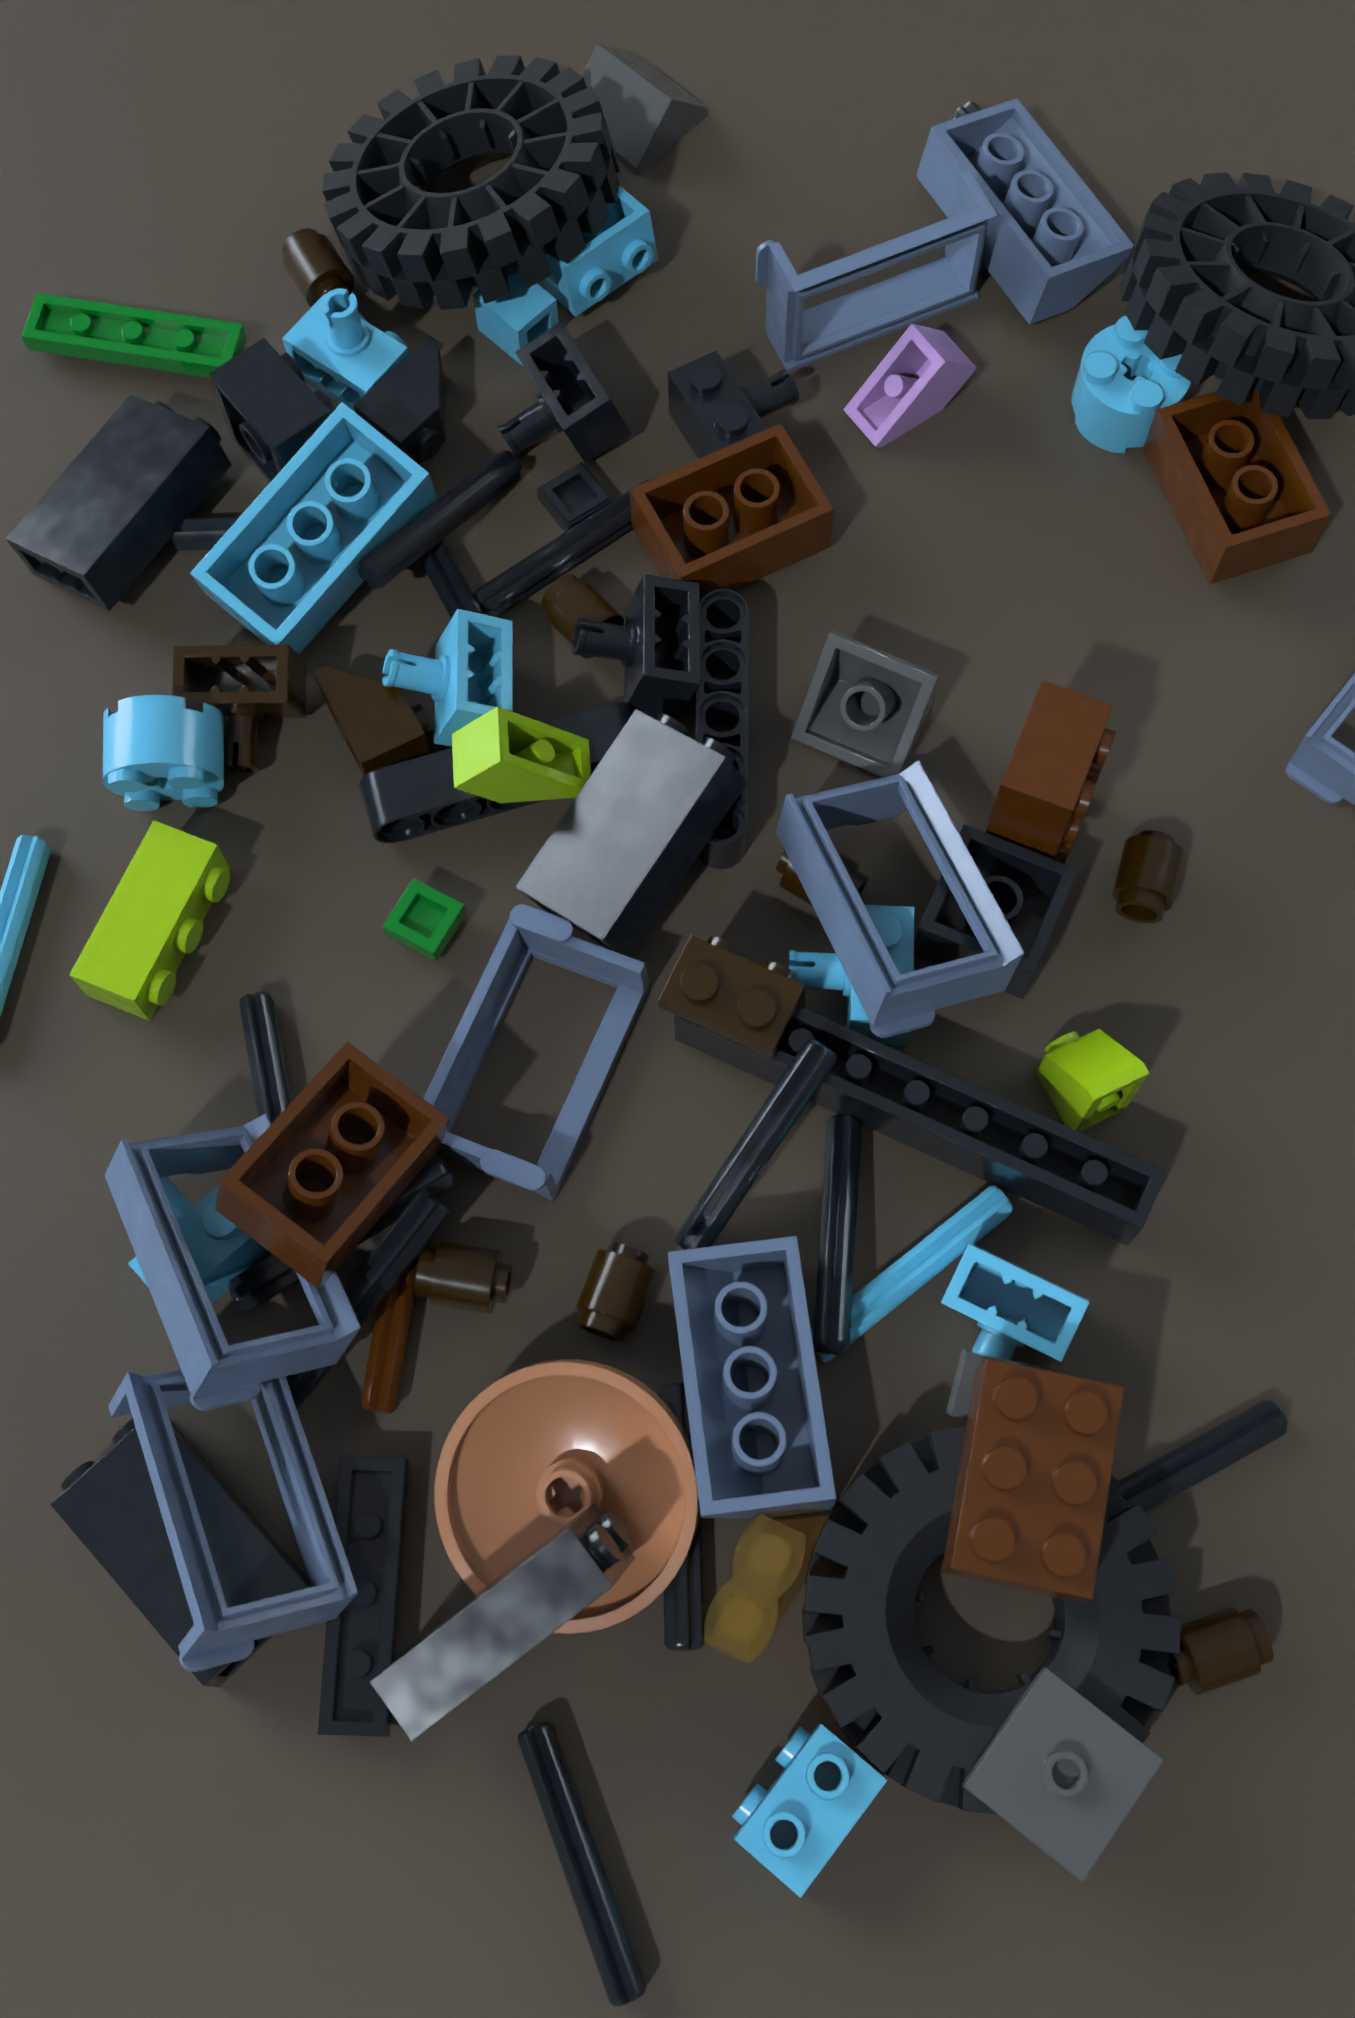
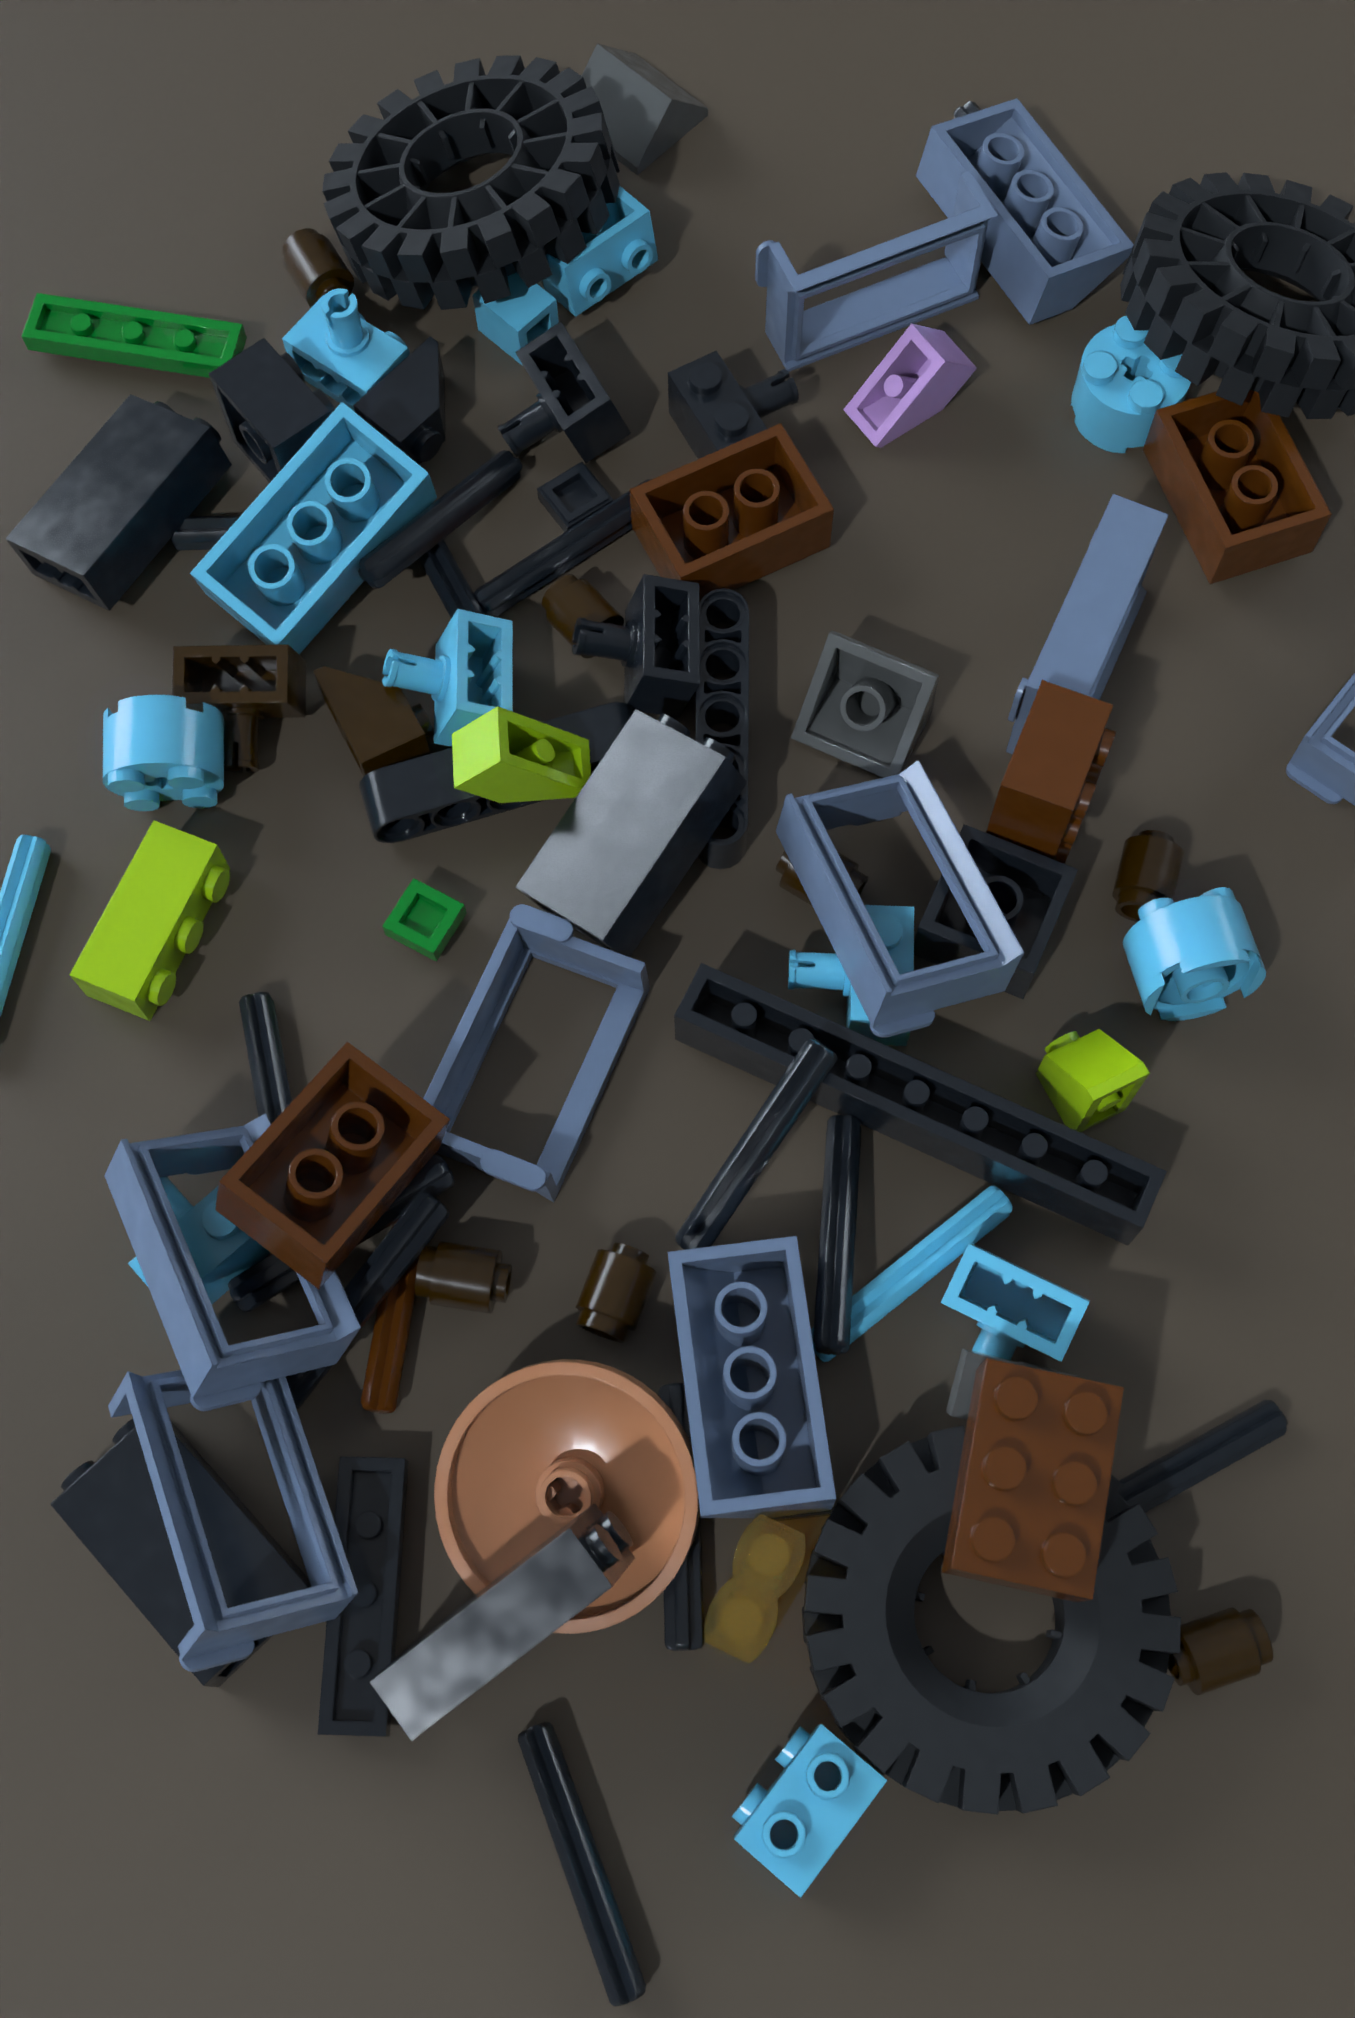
dark brown bracket [658,935,805,1058] -> none
dark grey plate [961,1668,1164,1882] -> none
none -> sand blue piece [1006,494,1169,754]
none -> medium azure brick [1123,887,1266,1021]

